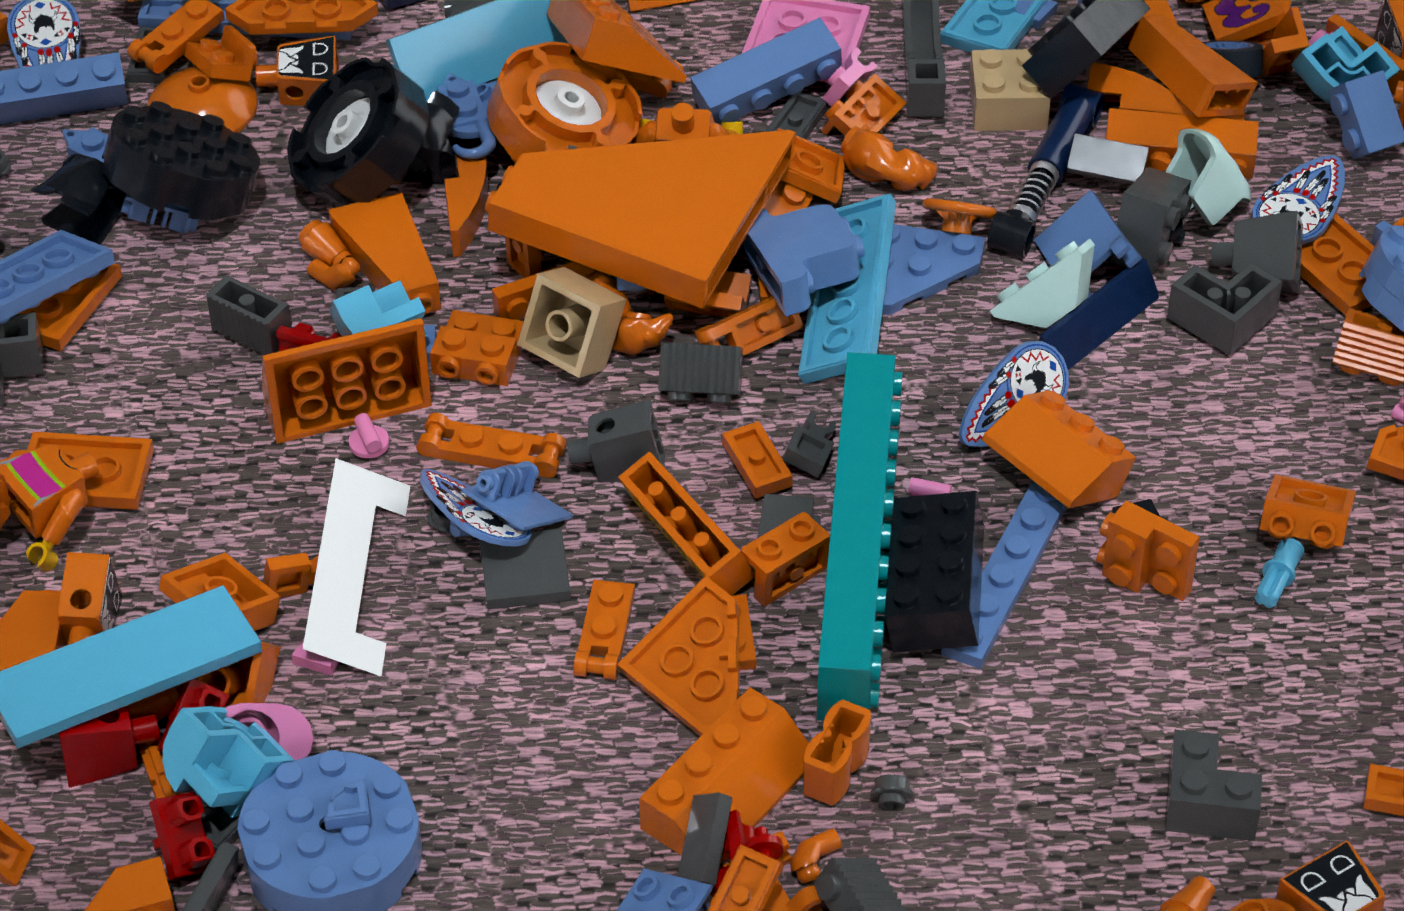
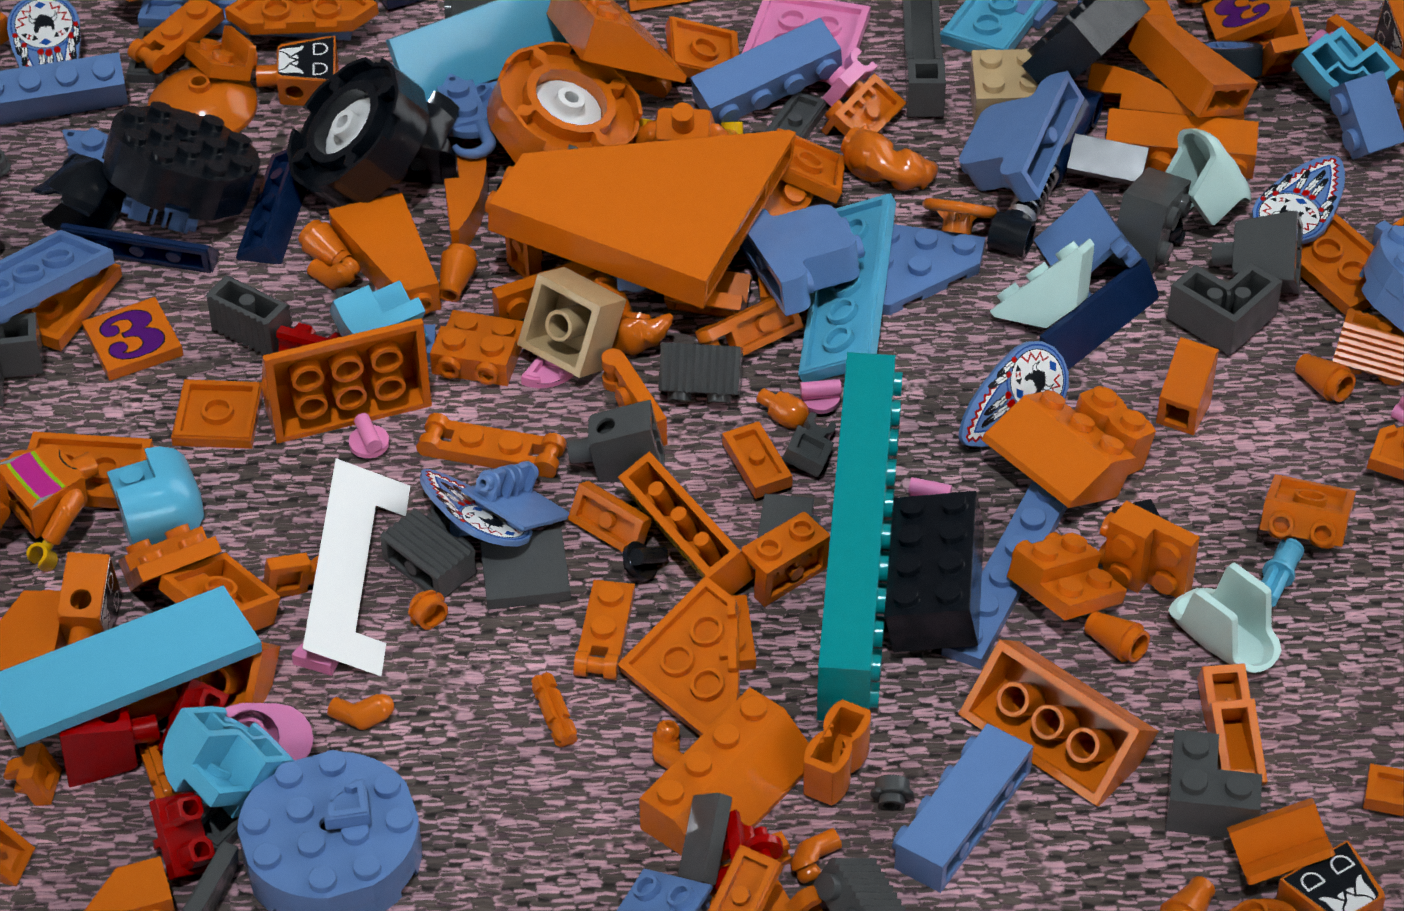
none -> orange tile [3,743,62,806]
none -> dark blue slope [60,223,220,273]
none -> orange tile [81,297,184,381]
none -> medium azure brick [107,446,205,545]
none -> orange plate [118,523,222,592]
none -> orange tile [171,379,263,449]
none -> dark blue slope [236,149,307,264]
none -> orange arm [327,694,394,730]
none -> dark grey brick [380,508,476,598]
none -> orange plate [408,590,448,630]
none -> orange cone [439,243,478,302]
none -> bright pink tile [521,356,574,388]
none -> orange axle [531,672,577,748]
none -> orange plate [568,481,653,552]
none -> orange plate [601,348,667,446]
none -> black plate [623,541,669,582]
none -> orange arm [652,720,684,769]
none -> orange tile [665,16,739,77]
none -> orange cylinder [756,388,809,429]
none -> bright pink plate [800,379,842,414]
none -> medium blue brick [892,723,1033,893]
none -> orange slope [958,639,1159,806]
none -> medium blue brick [959,71,1085,202]
none -> orange plate [1007,532,1127,621]
none -> orange brick [1075,386,1156,475]
none -> orange cone [1084,611,1150,663]
none -> orange slope [1156,337,1219,436]
none -> light aqua piece [1168,562,1282,673]
none -> orange slope [1197,663,1268,785]
none -> orange panel [1227,798,1335,885]
none -> orange cone [1295,353,1356,402]

